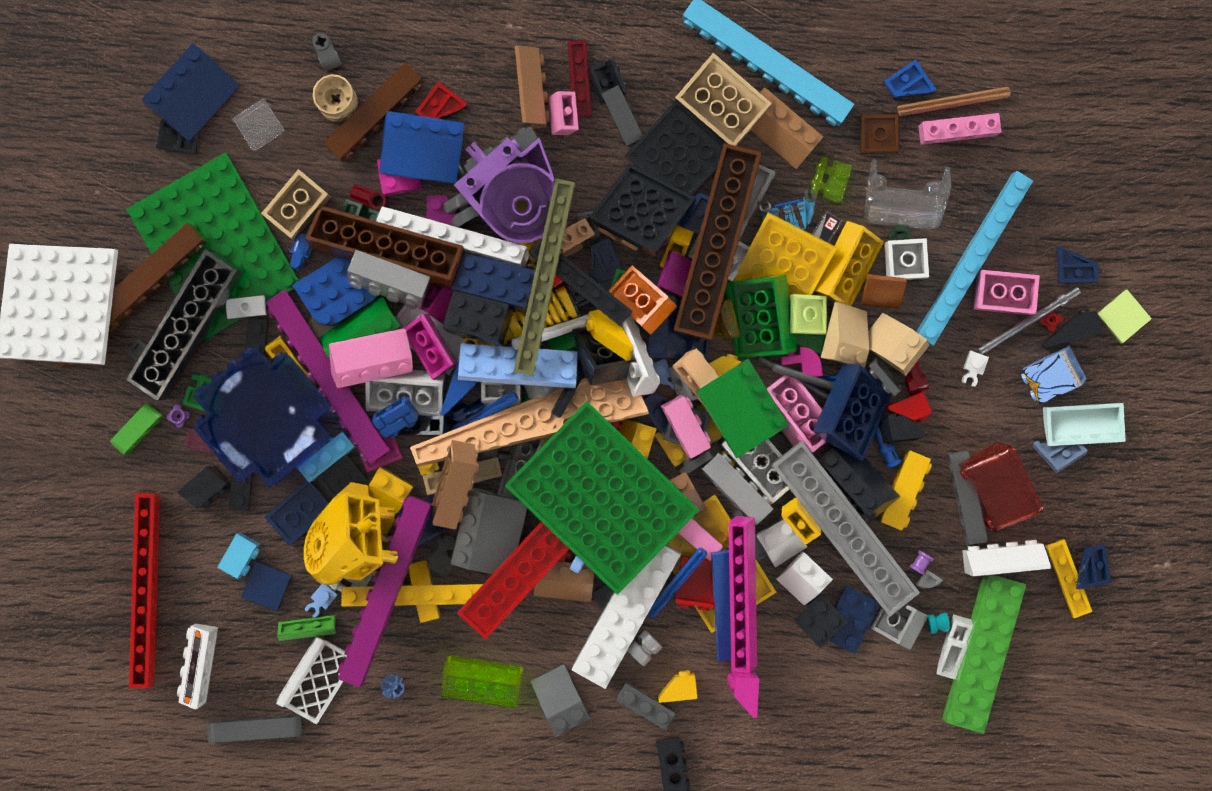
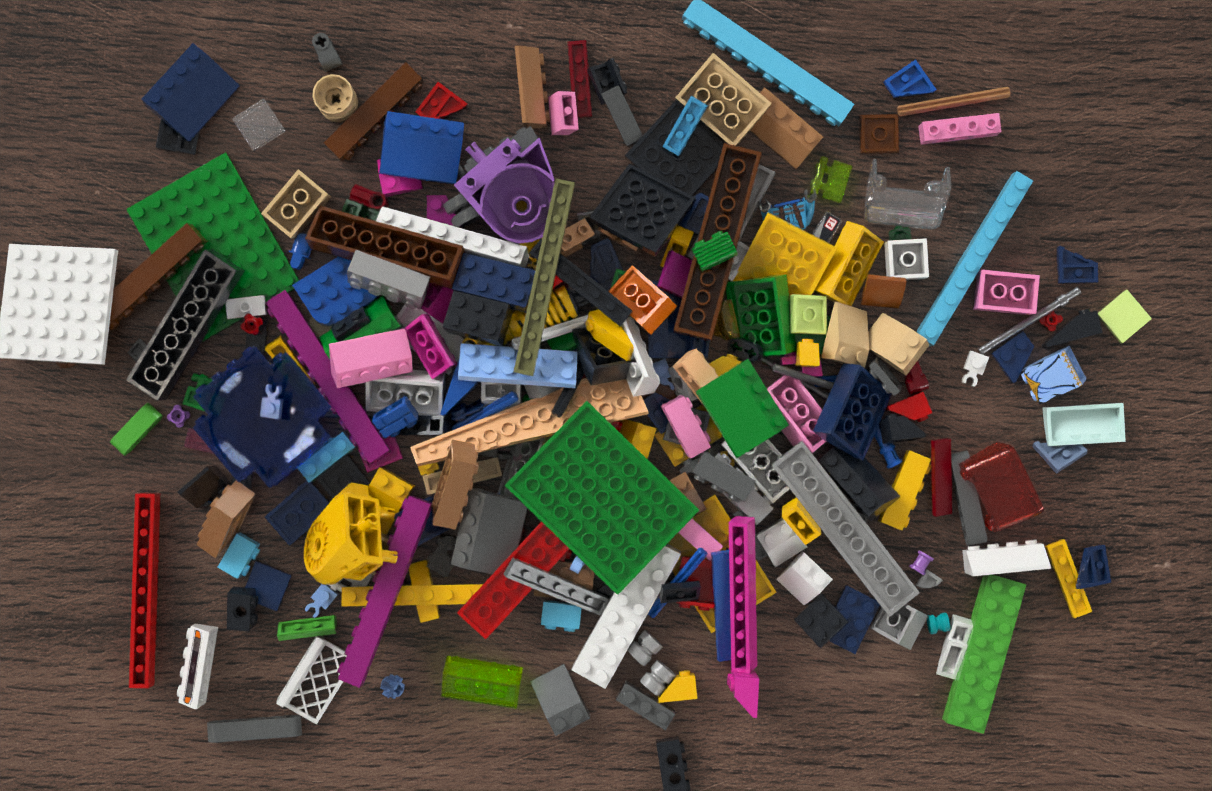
none -> medium nougat brick [197,480,255,558]
none -> black brick [227,586,258,632]
none -> red plate [240,313,263,335]
none -> light blue plate [260,384,283,419]
none -> black plate [331,306,371,342]
none -> plate [504,557,610,616]
none -> medium azure brick [541,600,582,632]
none -> light grey wheel [640,660,676,696]
none -> black plate [659,581,701,604]
none -> dark azure tile [662,96,708,156]
none -> green brick [692,231,738,272]
none -> dark grey brick [692,452,756,503]
none -> black beam [727,337,763,362]
none -> yellow slope [795,339,820,367]
none -> dark red tile [931,438,952,517]
none -> dark blue wing [991,331,1034,383]

